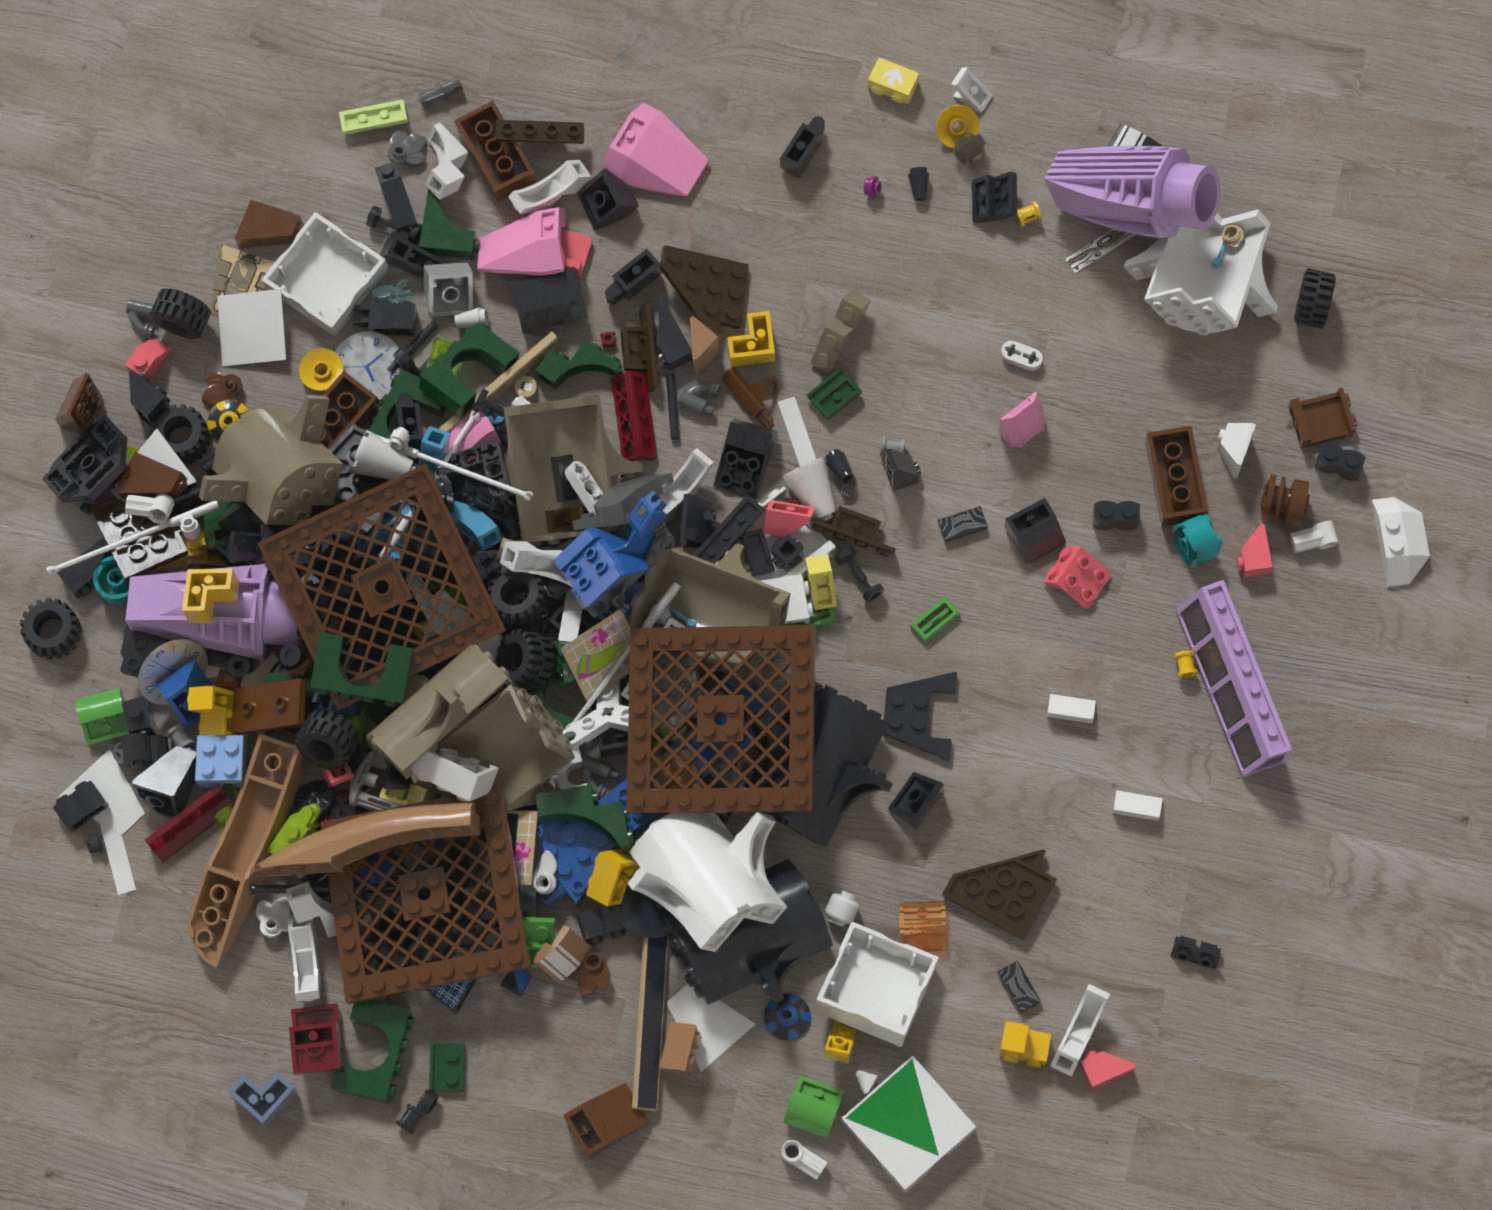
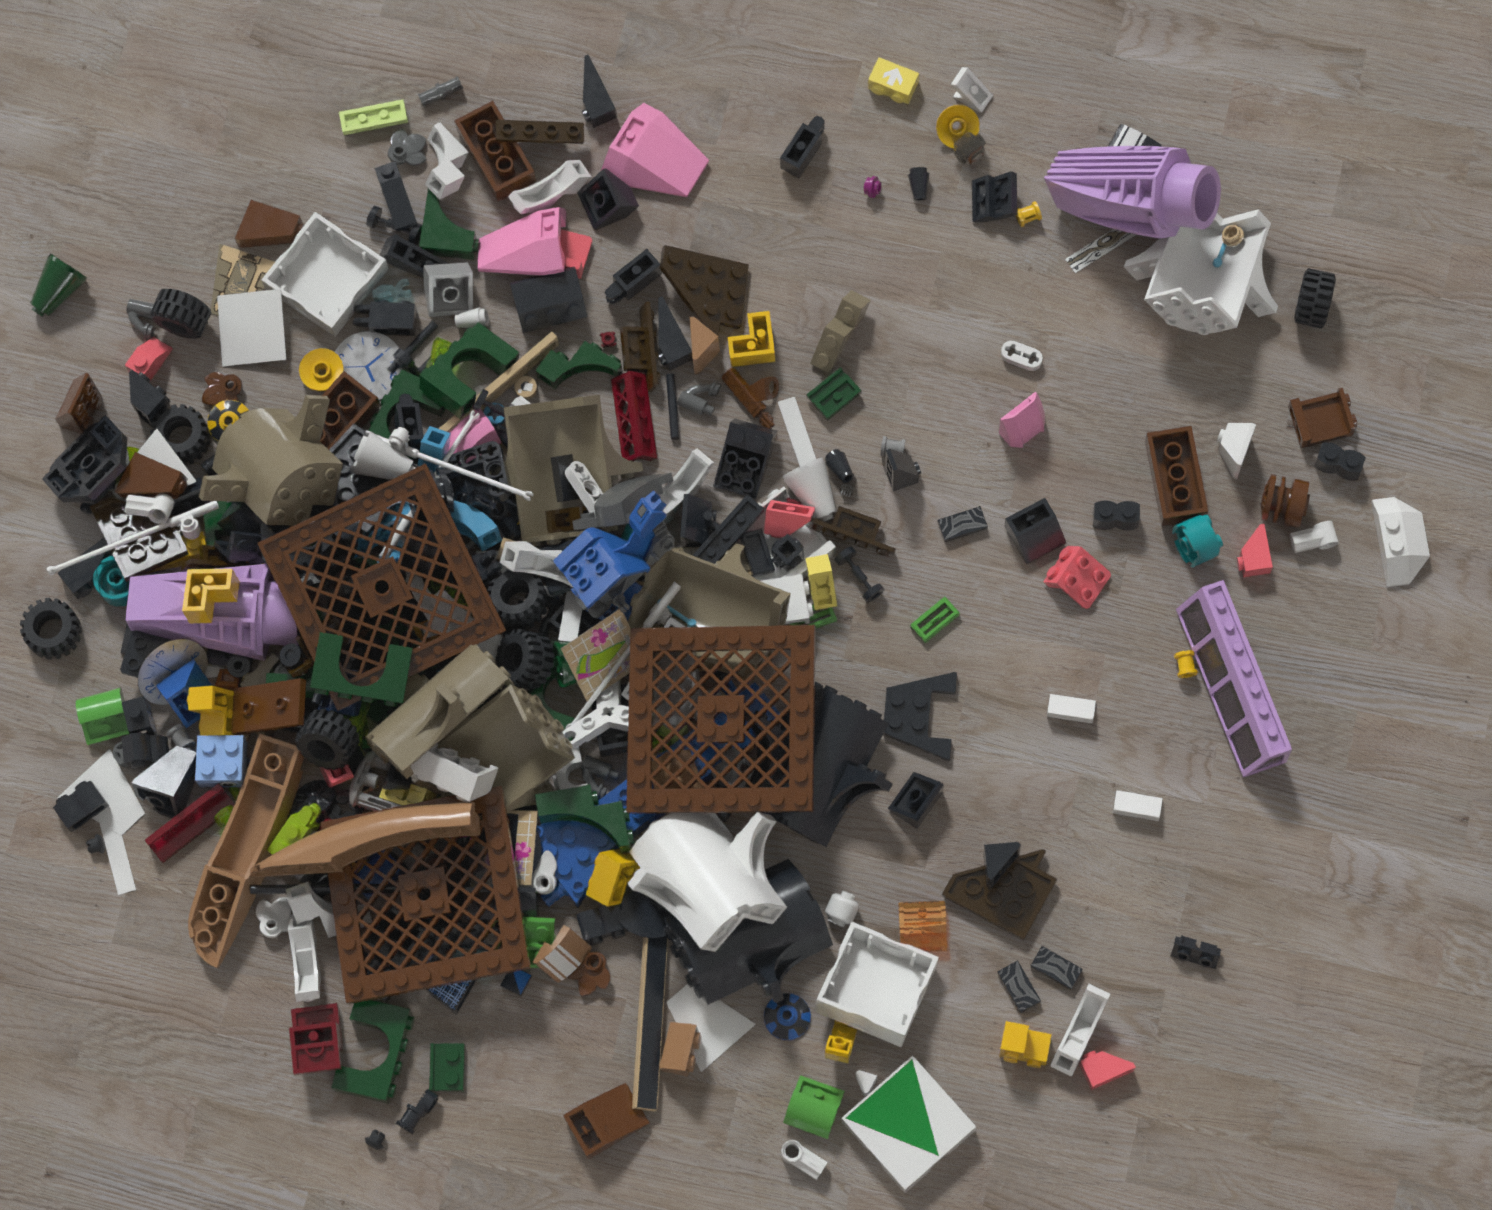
sand blue brick [228,1072,298,1127] -> none
none -> dark green cone [30,253,87,317]
none -> black piece [365,1129,385,1150]
none -> black slope [581,54,617,128]
none -> black slope [983,842,1021,889]
none -> tile [1030,946,1083,990]

